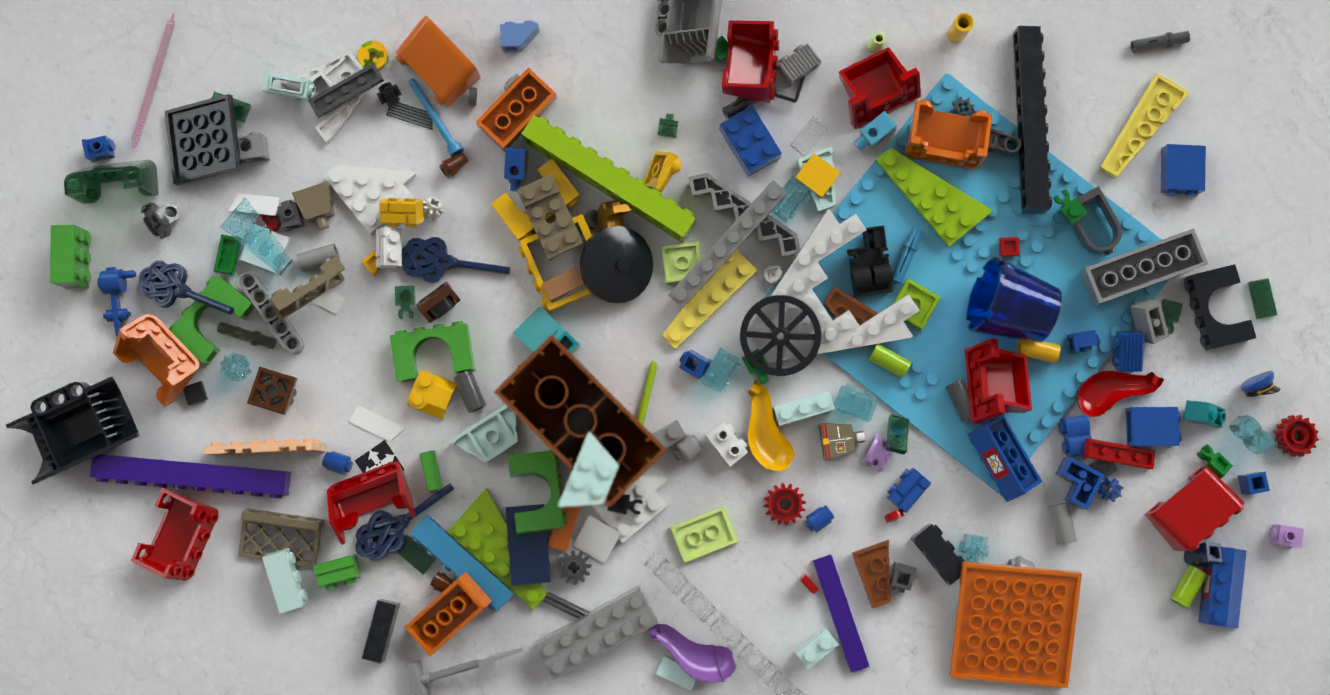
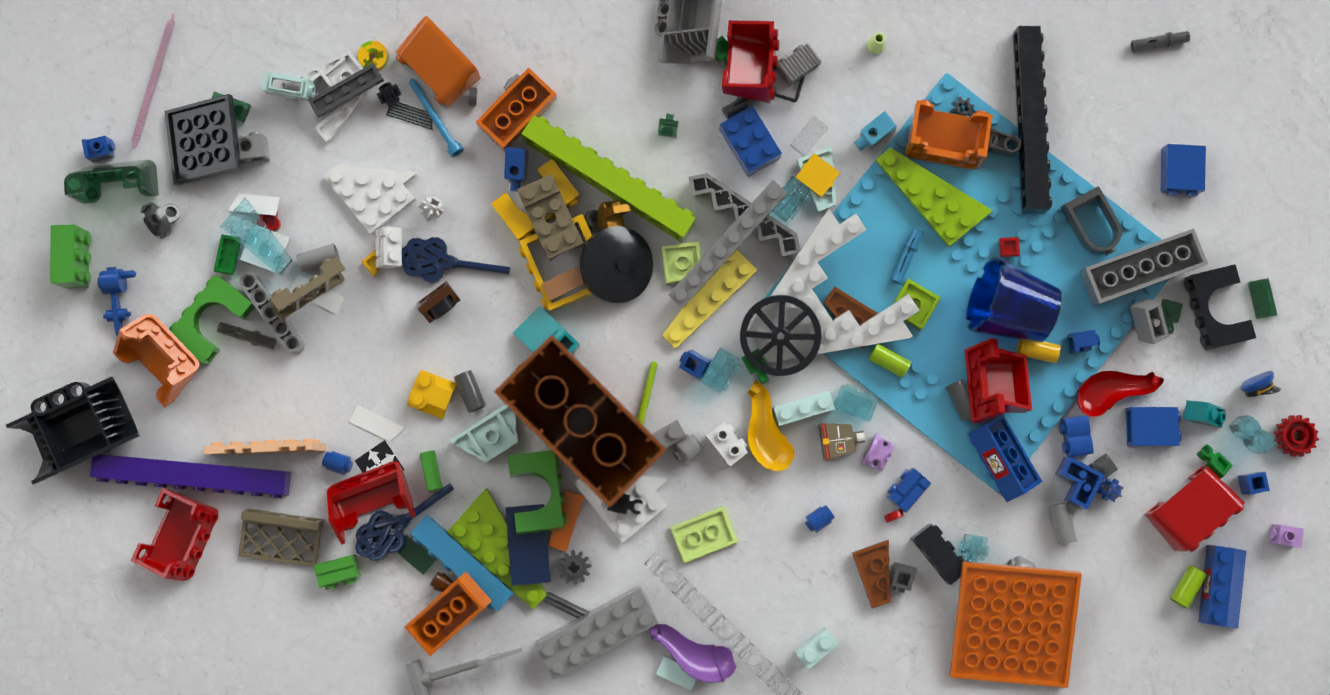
dark blue piece [139,260,234,315] -> none
black tile [183,381,208,406] -> none
clear light blue brick [220,353,252,382] -> none
reddish brown piece [247,366,298,415] -> none
light aqua brick [262,547,308,613] -> none
dark grey brick [277,200,305,231] -> none
dark tan torso [292,182,335,230] -> none
black brick [362,599,401,663] -> none
yellow brick [379,198,424,228] -> none
bright green arch [390,321,475,382] -> none
clear green plate [395,285,416,319] -> none
reddish brown cone [439,152,468,178] -> none
medium blue slope [500,20,539,52] -> none
light aqua wing [558,432,619,507] -> none
white sticker [573,515,621,564] -> none
yellow slope [644,151,682,192] -> none
red gear [763,483,806,526] -> none
white tile [764,265,784,285] -> none
red tile [799,574,819,594] -> none
dark purple tile [812,554,870,673] -> none
red windscreen [839,47,921,129] -> none
black plate [847,225,893,297] -> none
clear green plate [886,414,909,455] -> none
yellow pin [947,13,974,43] -> none
green plate [1053,189,1088,225] -> none
red tile [1083,438,1156,470] -> none
light yellow wing [1099,73,1189,178] -> none
blue brick [1112,330,1145,372] -> none
dark blue leg [1184,542,1222,567] -> none

